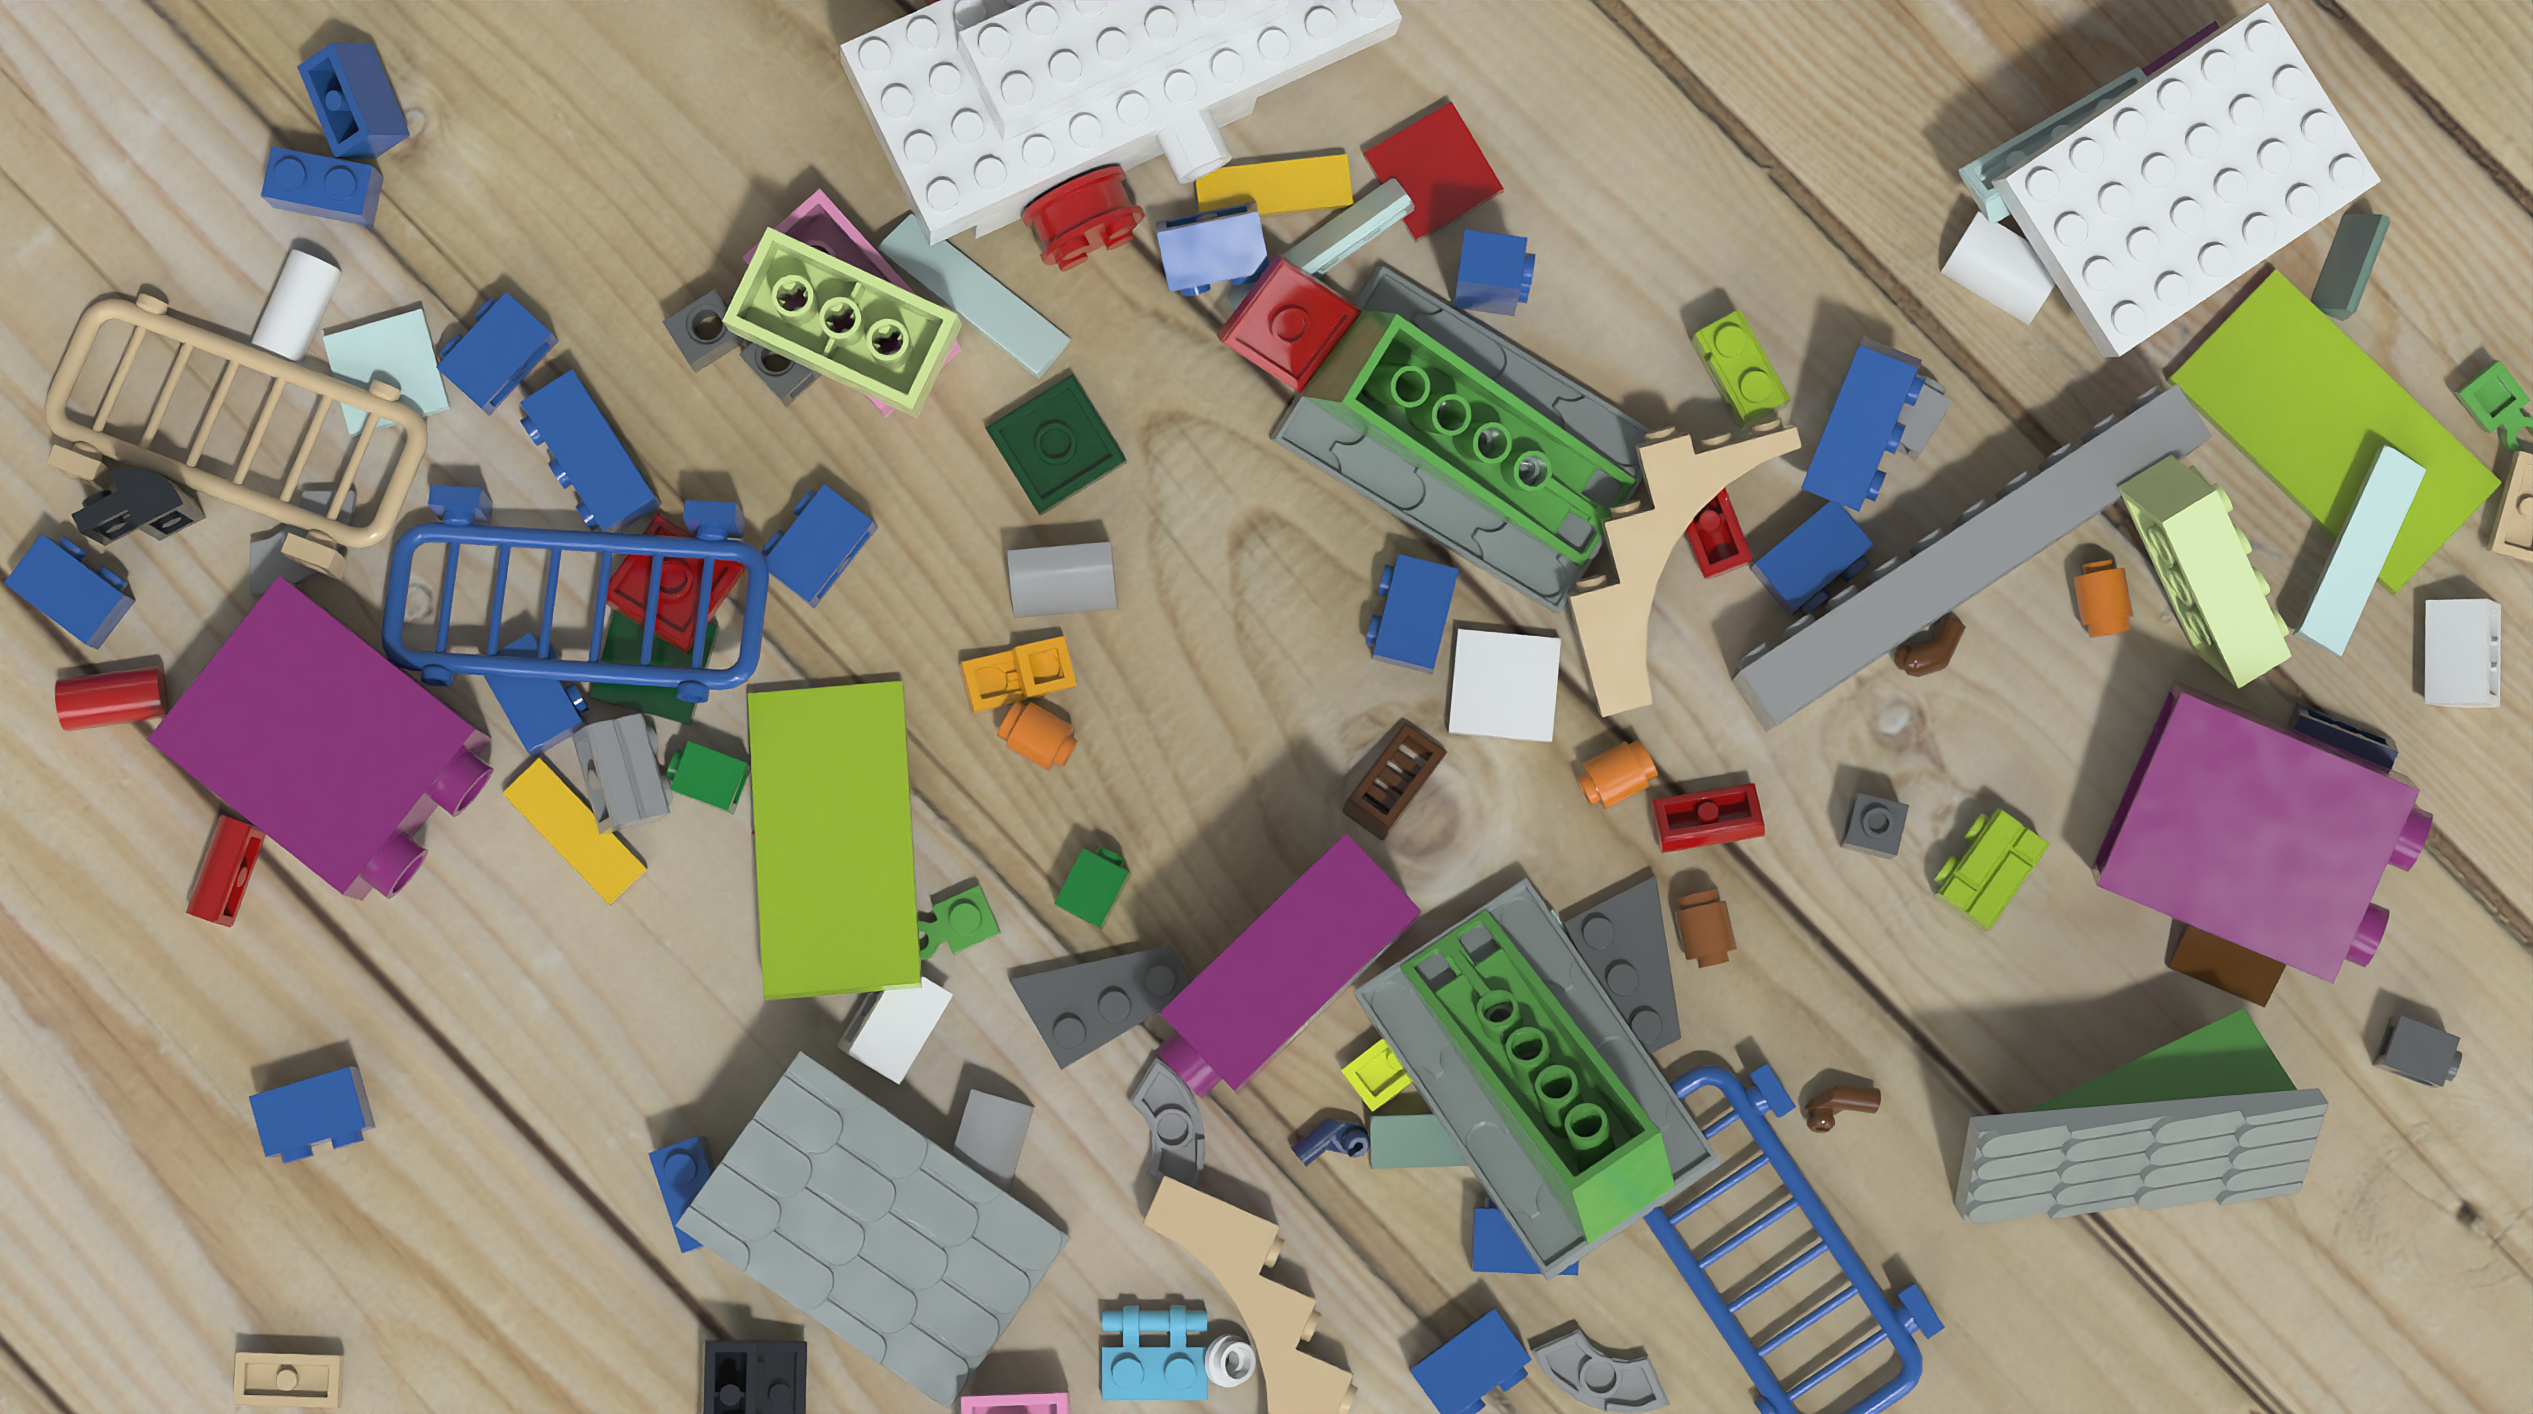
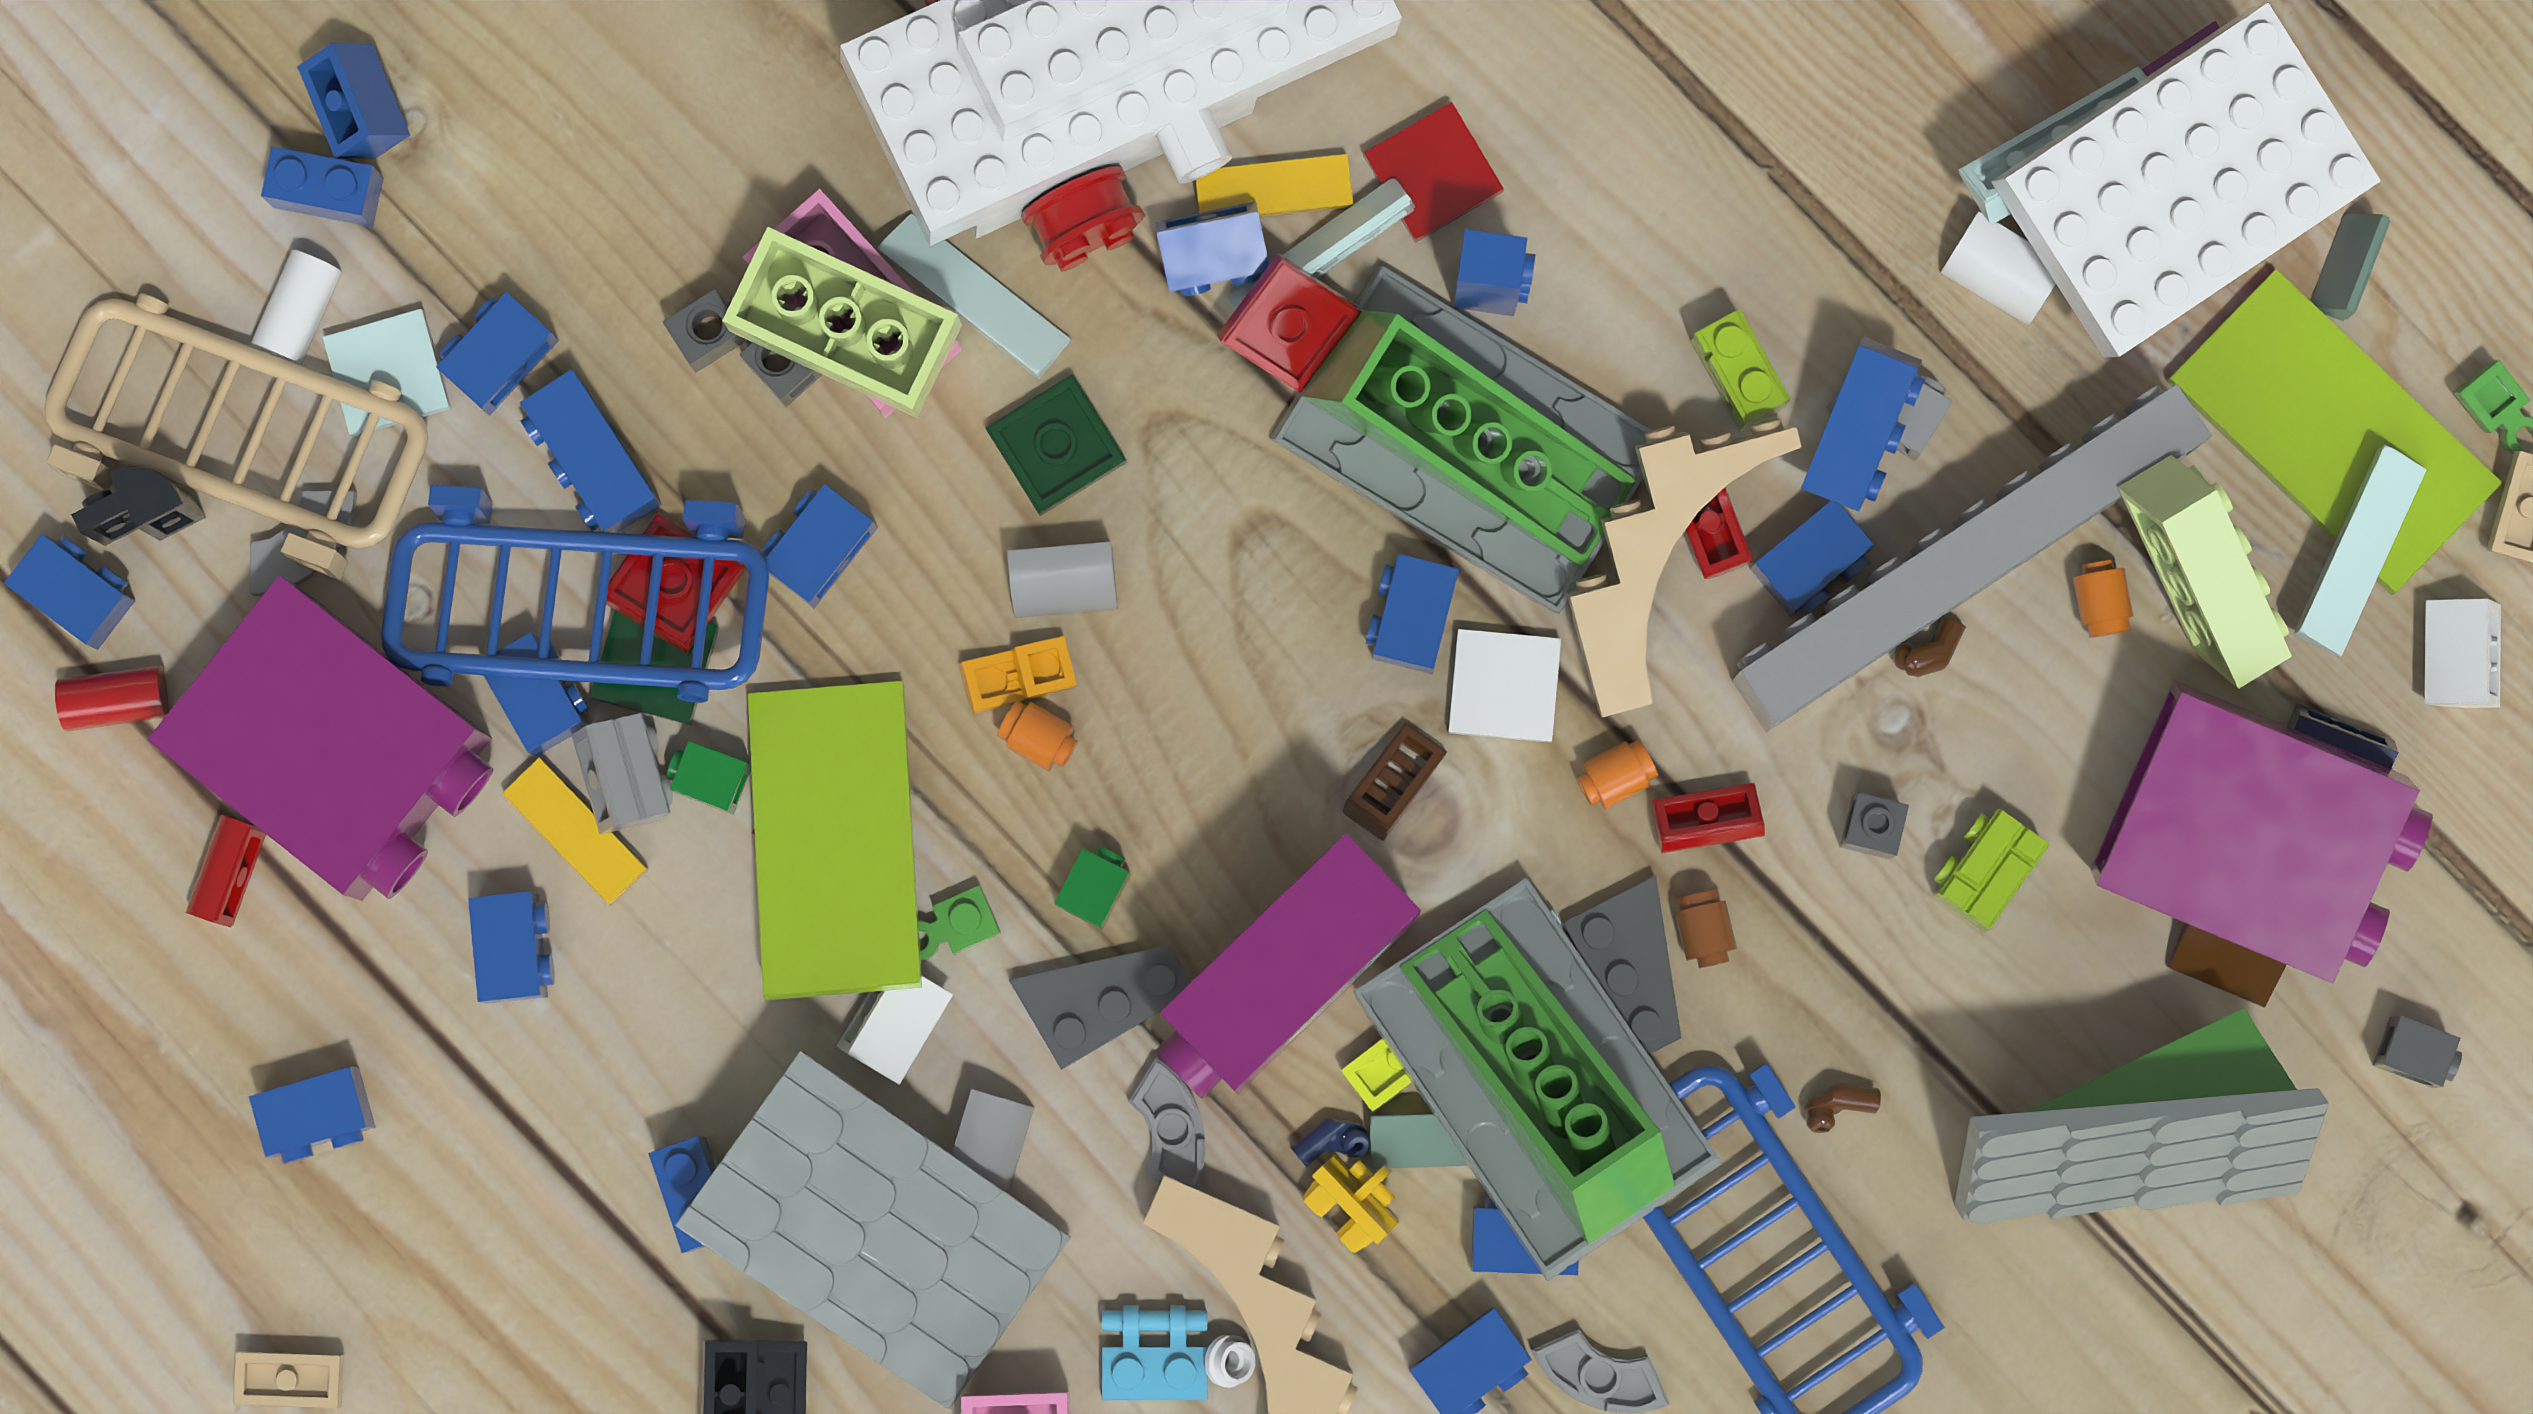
none -> blue brick [468,891,555,1004]
none -> yellow hips [1302,1154,1400,1253]

